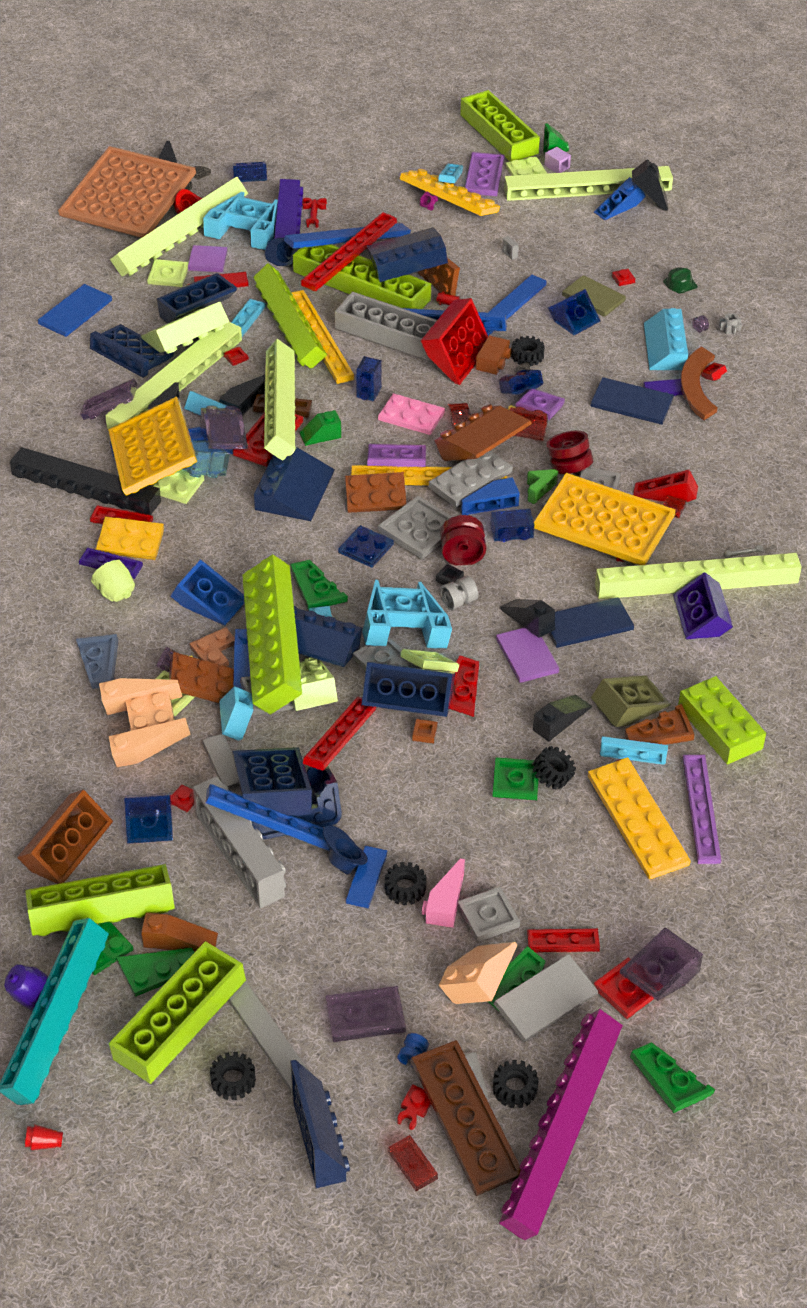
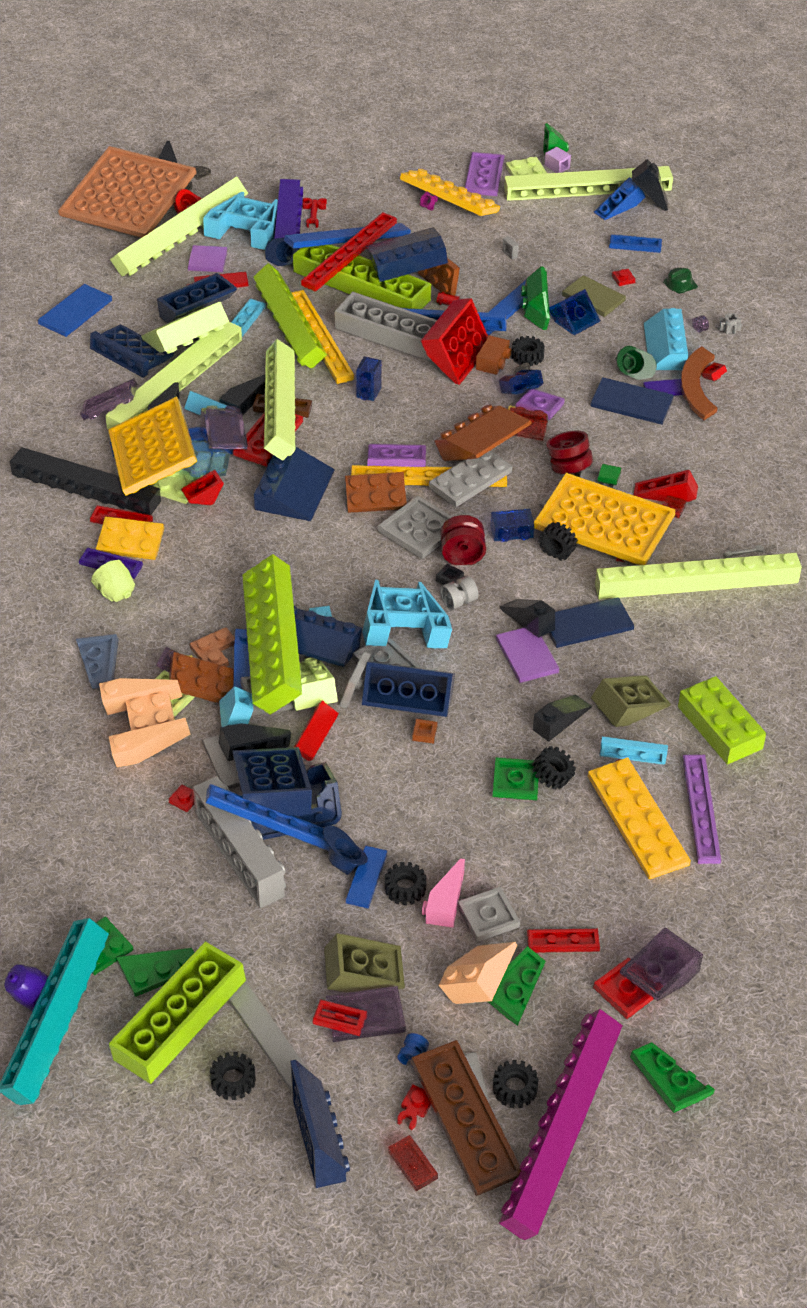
dark orange slope [17,789,113,884] -> none
lime brick [25,864,175,936] -> none
cone [25,1124,63,1150] -> none
clear blue slope [124,792,173,844] -> none
dark orange slope [141,913,218,952] -> none
yellowish green tile [147,259,189,287] -> none
blue slope [170,559,245,626] -> none
red tile [223,347,249,366] -> none
clear blue bracket [232,161,267,182] -> none
green wing [290,560,348,611] -> none
green slope [300,410,342,446] -> none
red tile [303,696,376,771] -> none
clear blue plate [338,525,394,568] -> none
bright pink plate [378,393,445,435] -> none
yellowish green tile [400,649,459,672] -> none
medium azure tile [438,163,463,183] -> none
clear red slope [449,403,471,429] -> none
red wing [449,655,479,717] -> none
lime brick [460,90,540,162] -> none
blue slope [461,477,520,515] -> none
light grey tile [494,954,599,1043] -> none
bright green slope [527,469,558,504] -> none
dark orange wing [625,704,695,745] -> none
dark purple slope [673,572,733,639] -> none
none -> red slope [181,470,224,505]
none -> black slope [218,723,292,761]
none -> red tile [293,700,339,761]
none -> red tile [313,999,367,1036]
none -> olive slope [324,933,405,993]
none -> light grey plate [339,652,371,709]
none -> green wedge [521,266,550,330]
none -> black tyre [538,522,578,561]
none -> green tile [598,464,621,485]
none -> blue tile [609,234,662,253]
none -> dark green piece [615,346,657,380]

